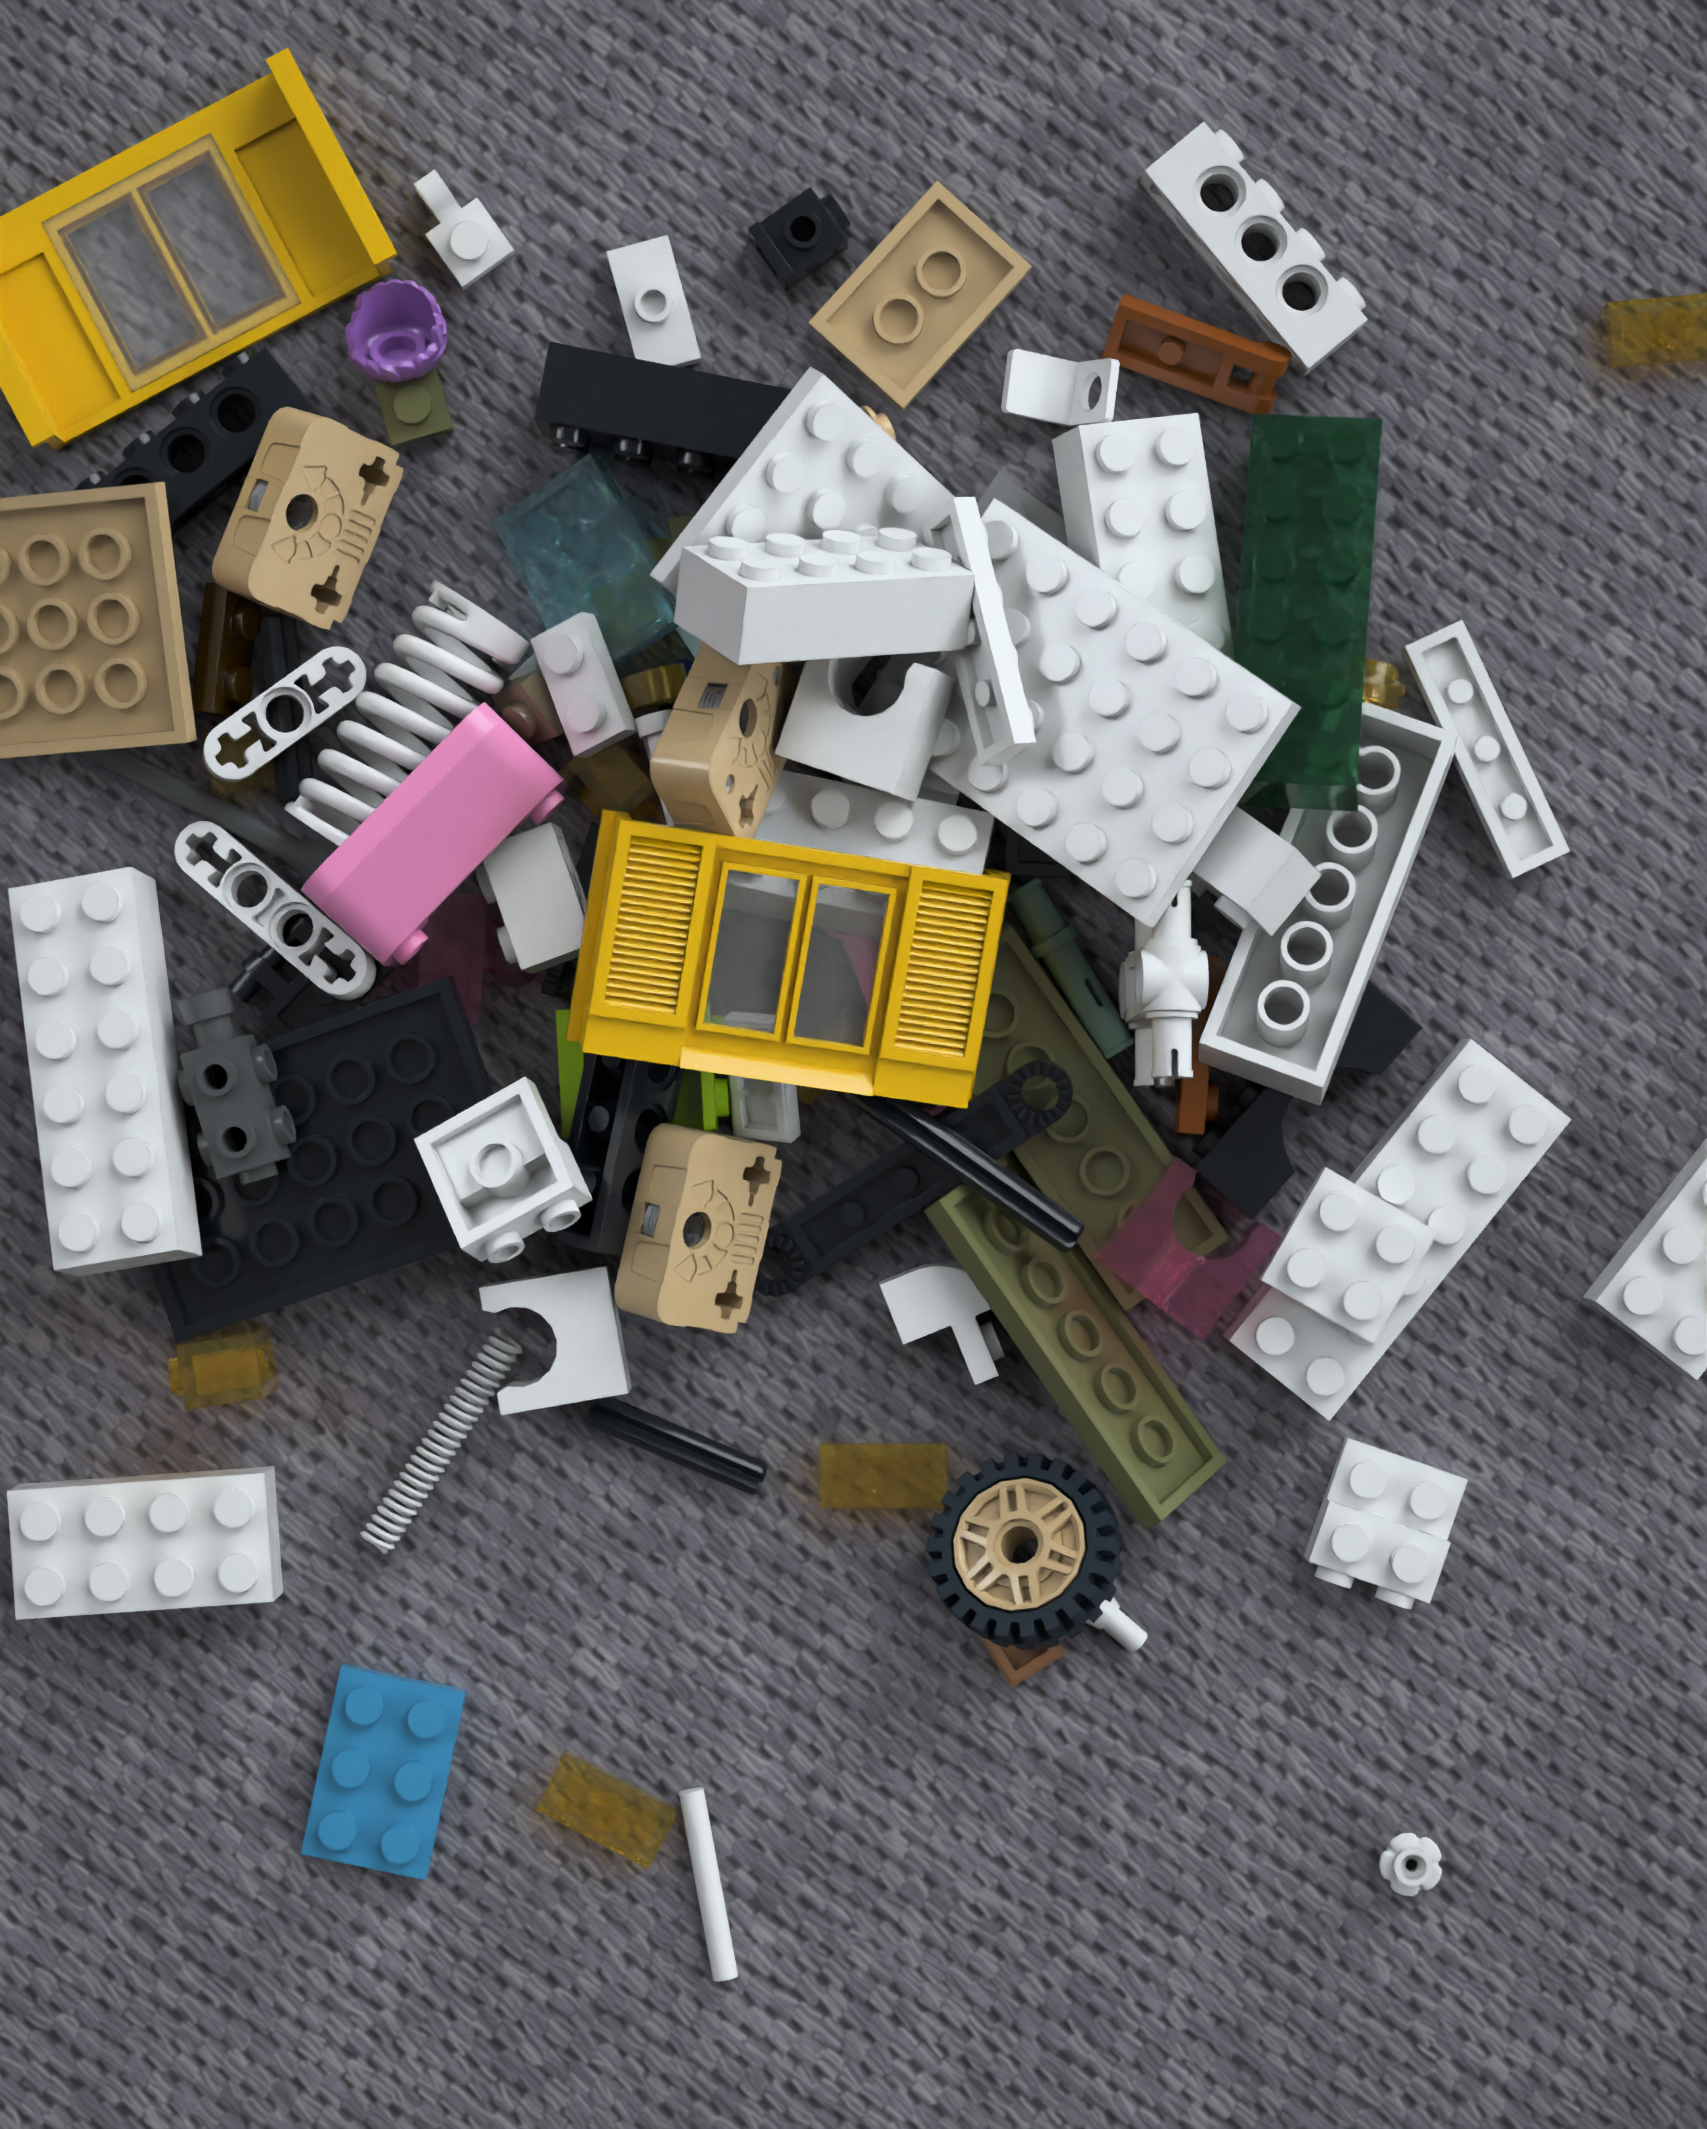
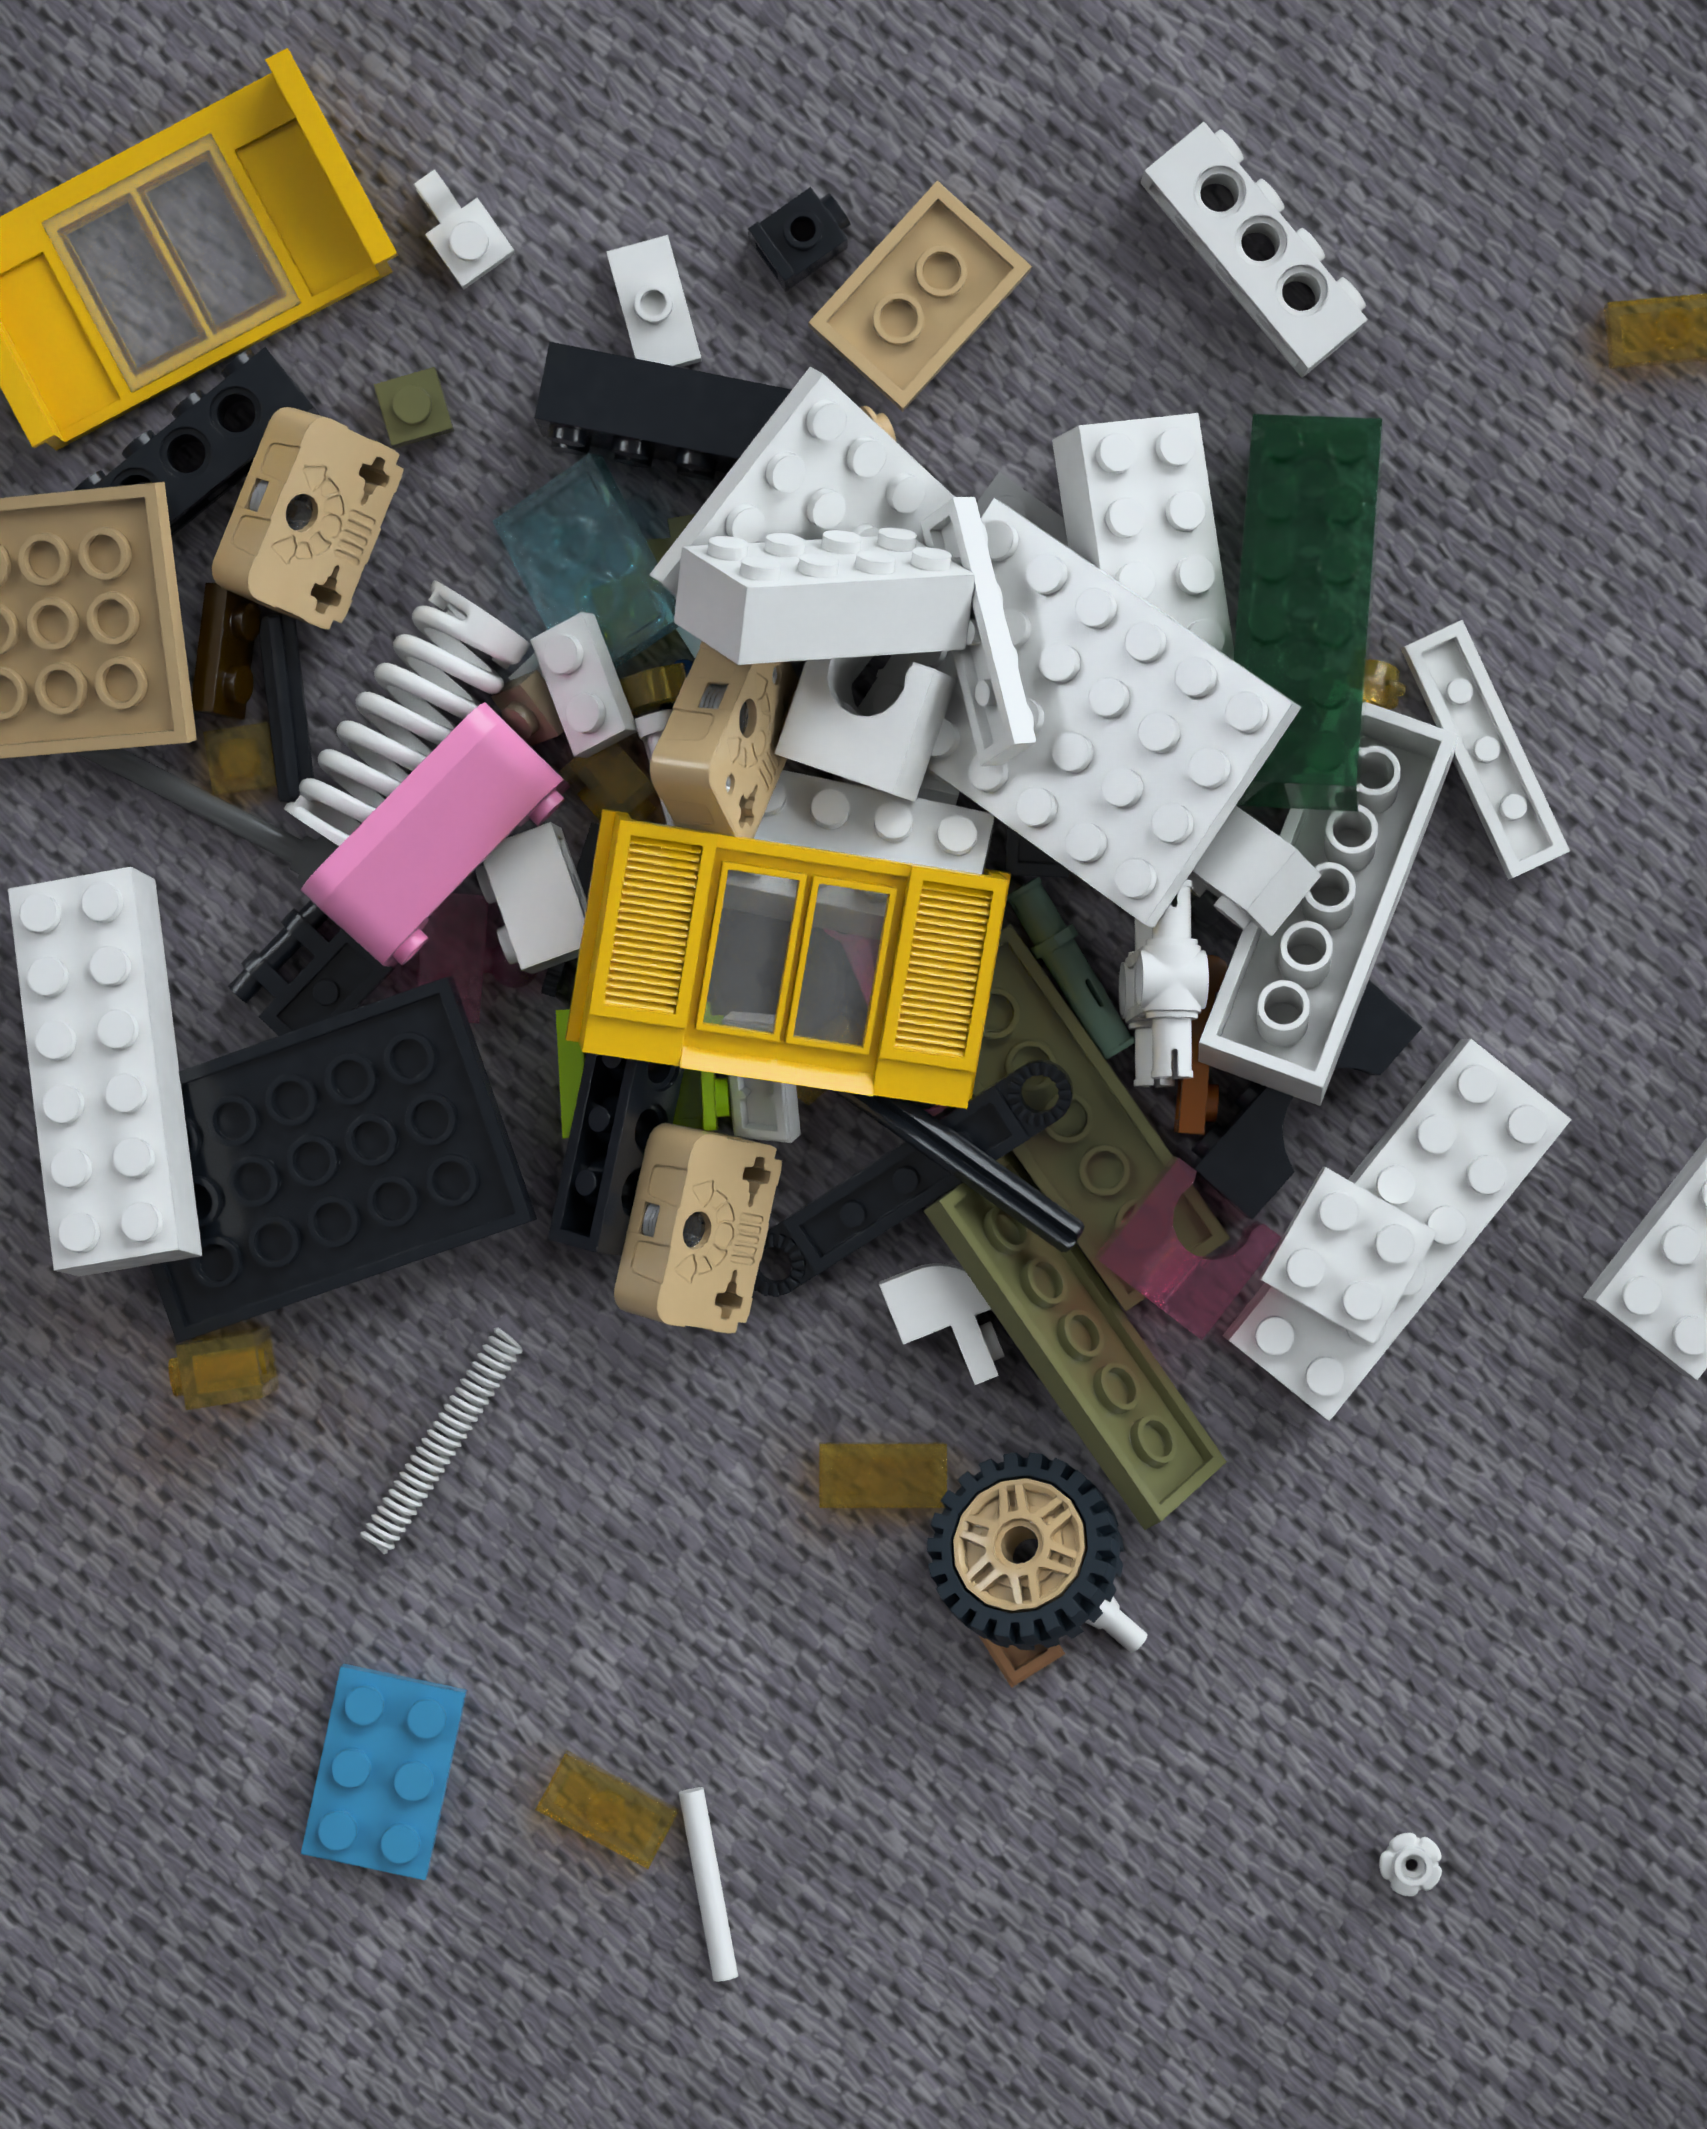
white brick [7,1466,283,1620] -> none
white beam [174,821,376,1001] -> none
dark grey brick [178,987,296,1186] -> none
white beam [203,646,366,782] -> none
medium lavender hair [345,279,447,383] -> none
white plate [414,1077,593,1263] -> none
white piece [479,1263,632,1415] -> none
black axle [586,1397,768,1495] -> none
white bracket [1001,349,1120,428] -> none
dark orange plate [1101,293,1292,416] -> none
white plate [1304,1436,1468,1610] -> none

